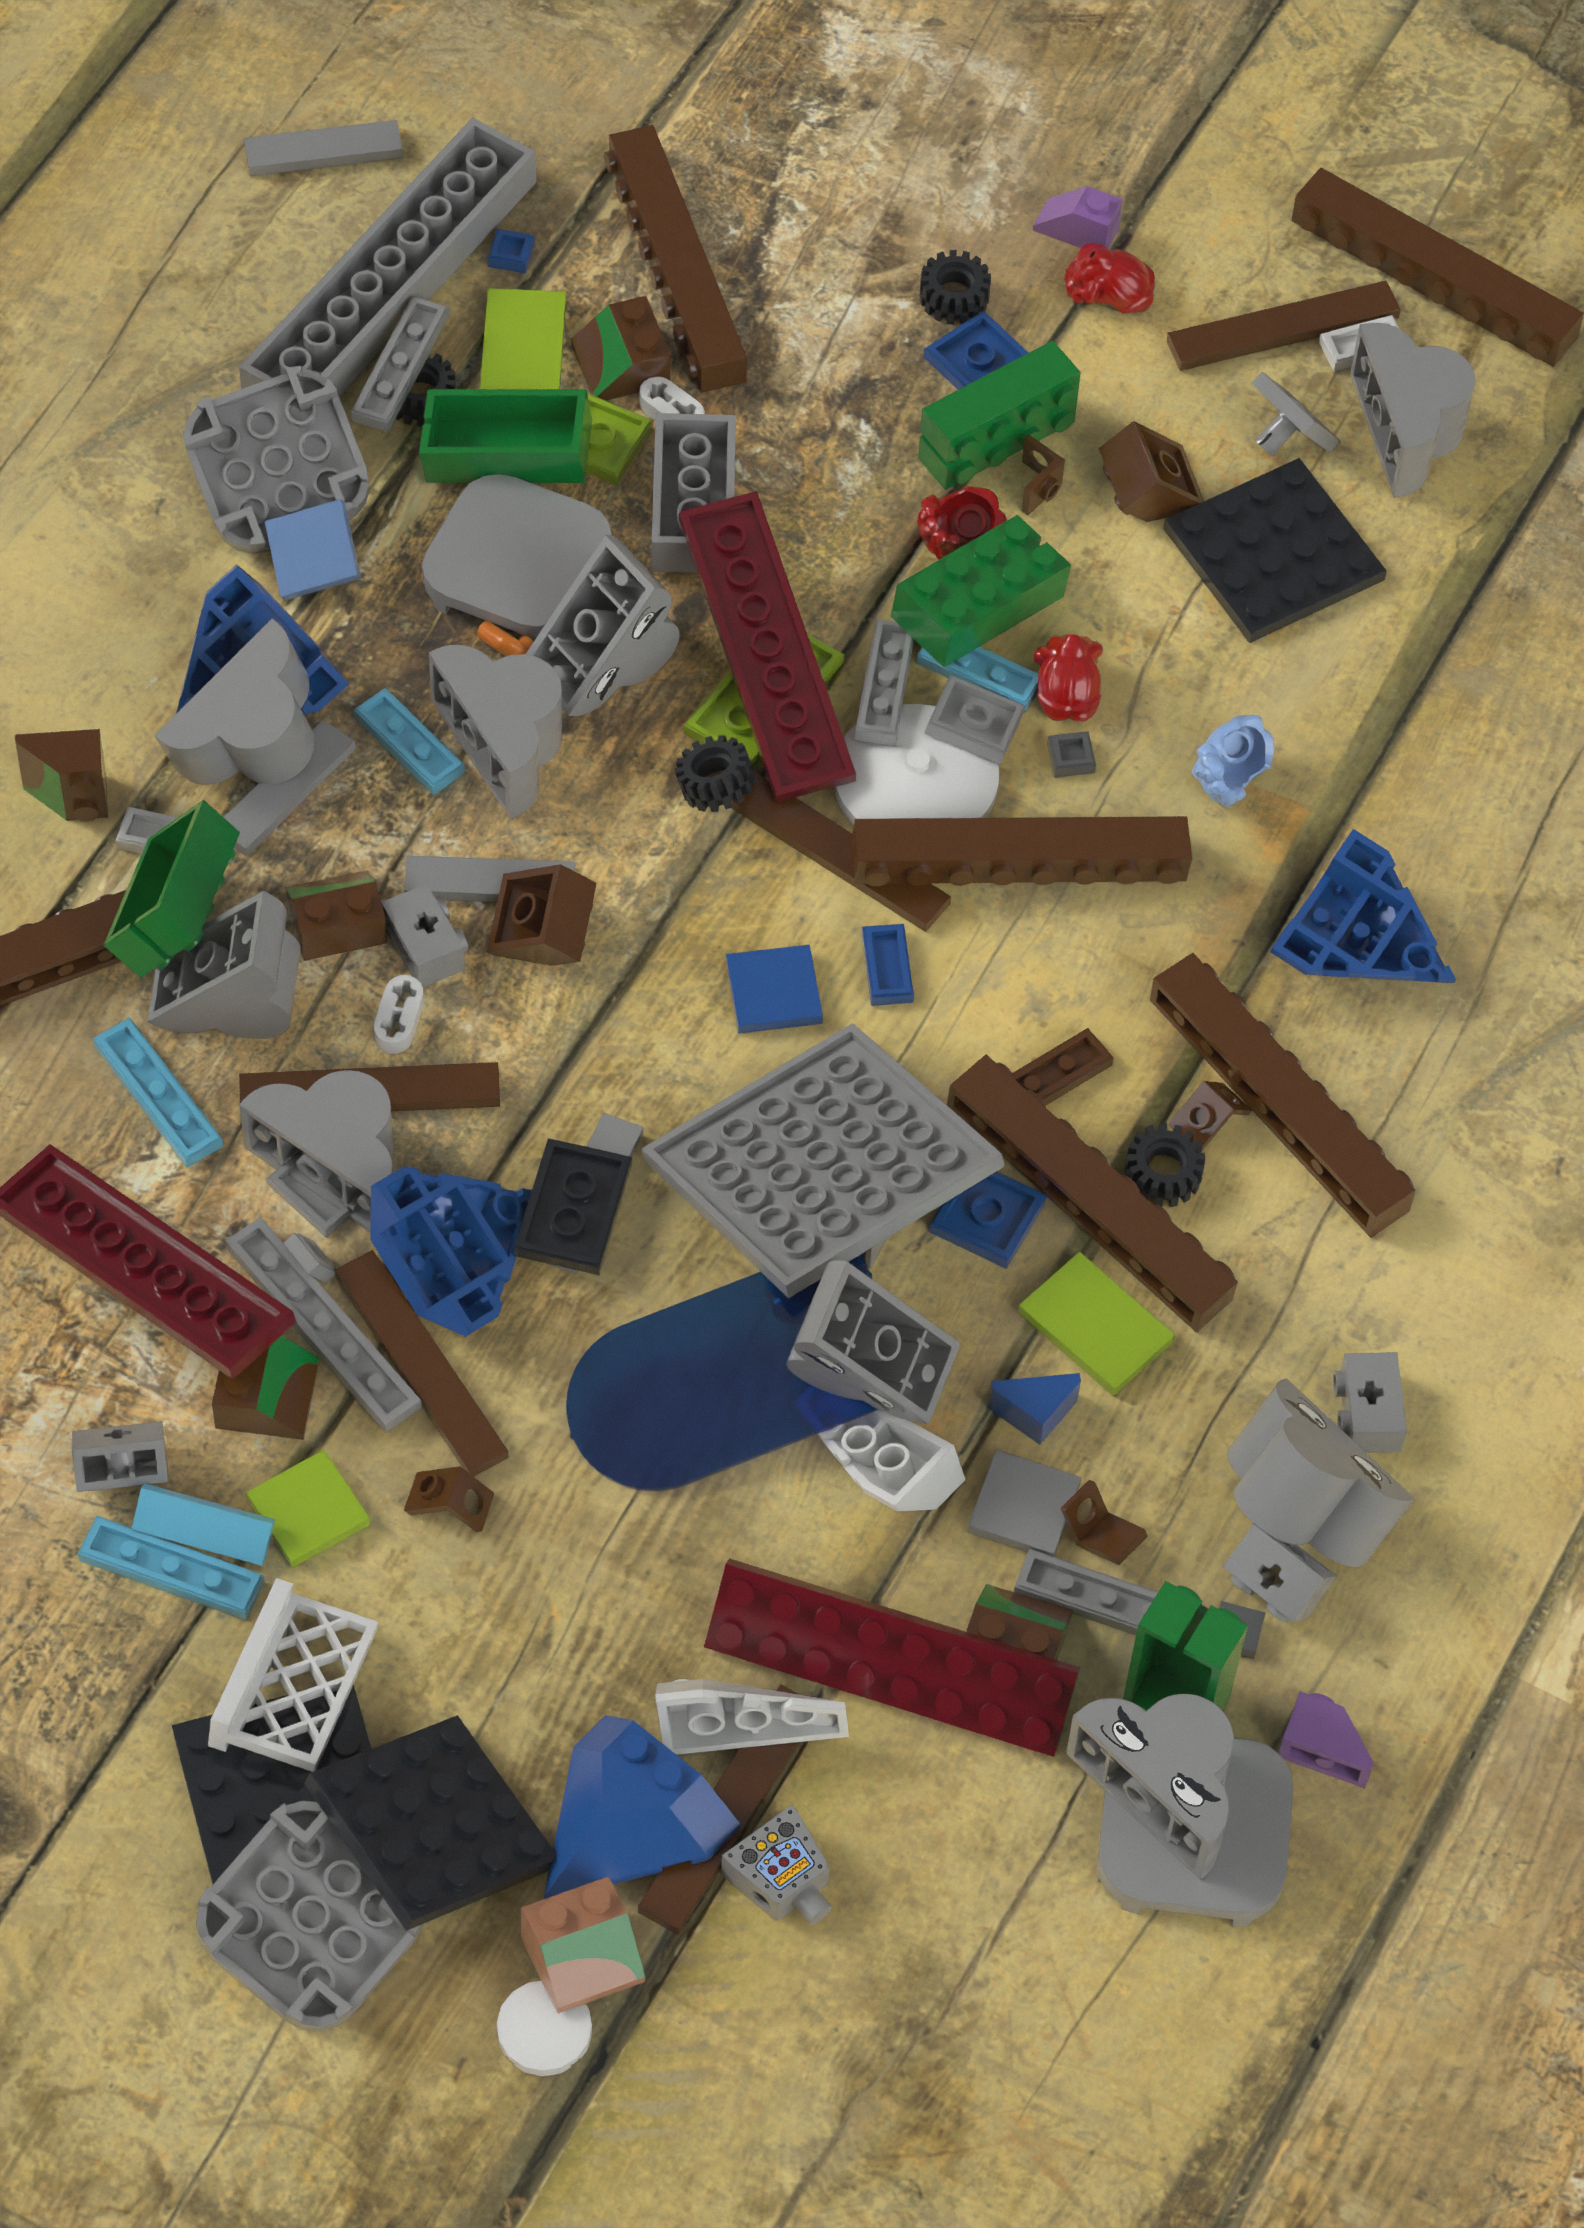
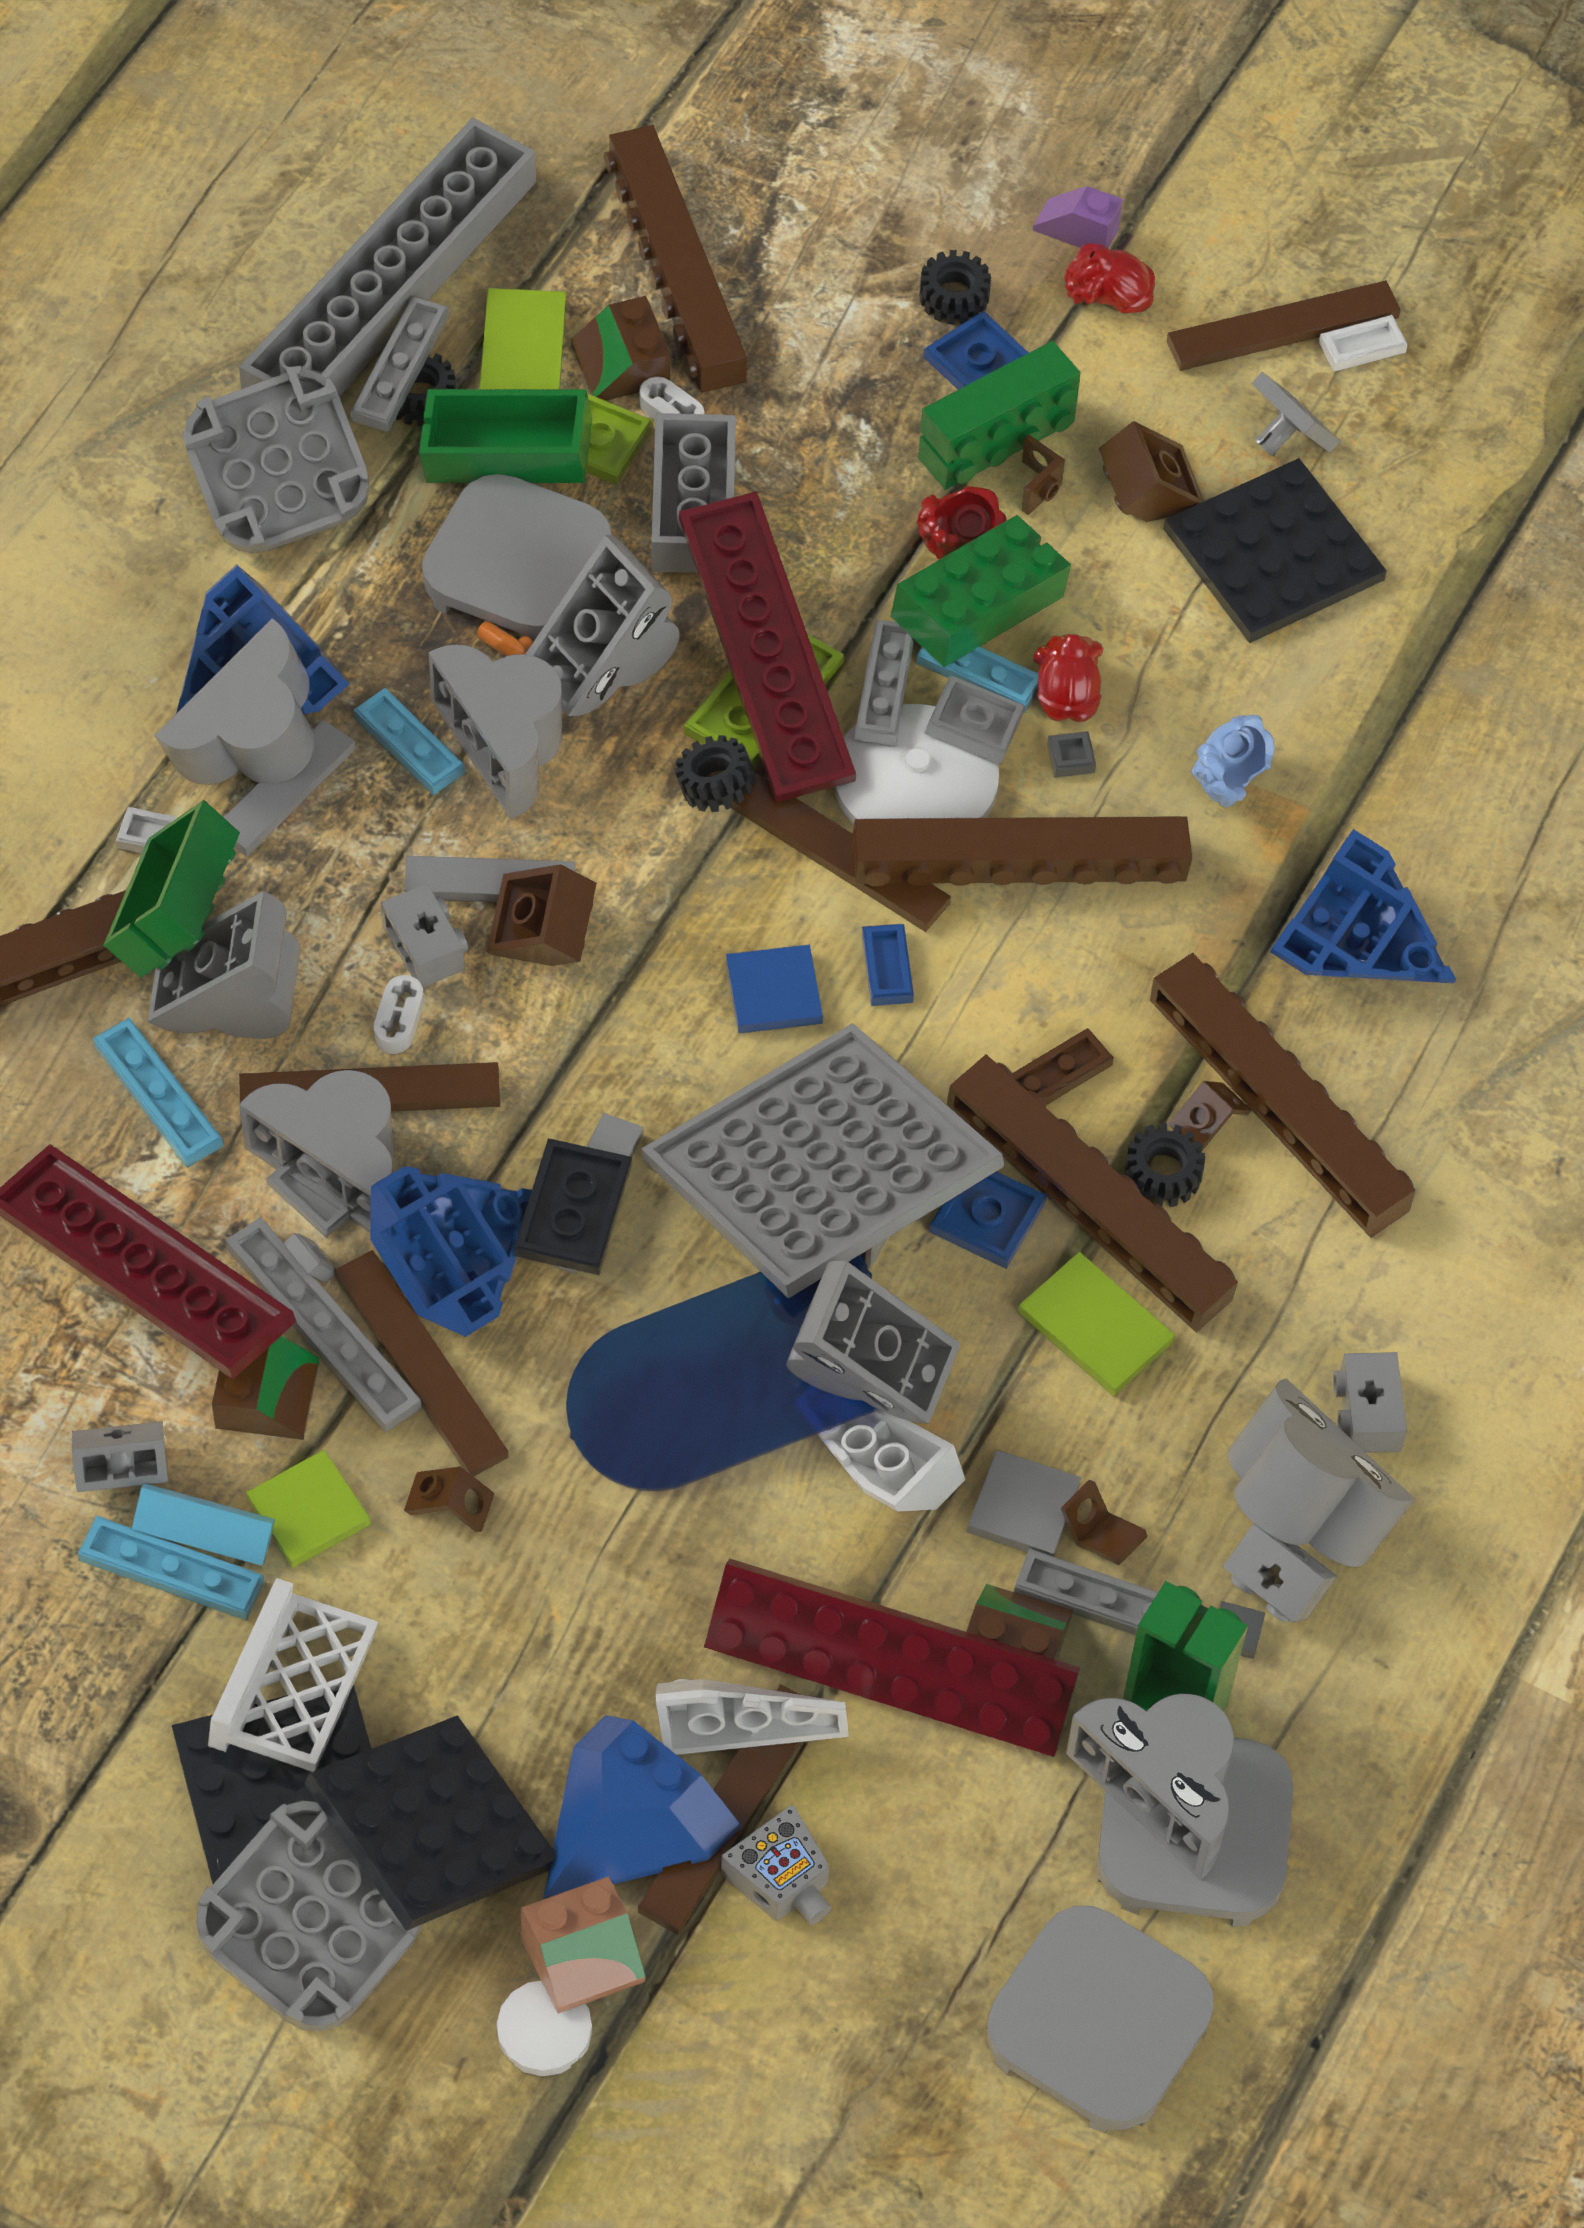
reddish brown slope [15,729,108,822] -> none
light grey tile [244,120,403,176] -> none
medium blue tile [265,499,361,601] -> none
reddish brown slope [285,870,387,961] -> none
blue tile [488,229,535,274] -> none
blue slope [989,1373,1081,1445] -> none
medium lavender slope [1279,1691,1374,1788] -> none
reddish brown brick [1291,167,1584,367] -> none
light grey brick [1350,323,1475,498] -> none
none -> light grey tile [986,1906,1214,2134]

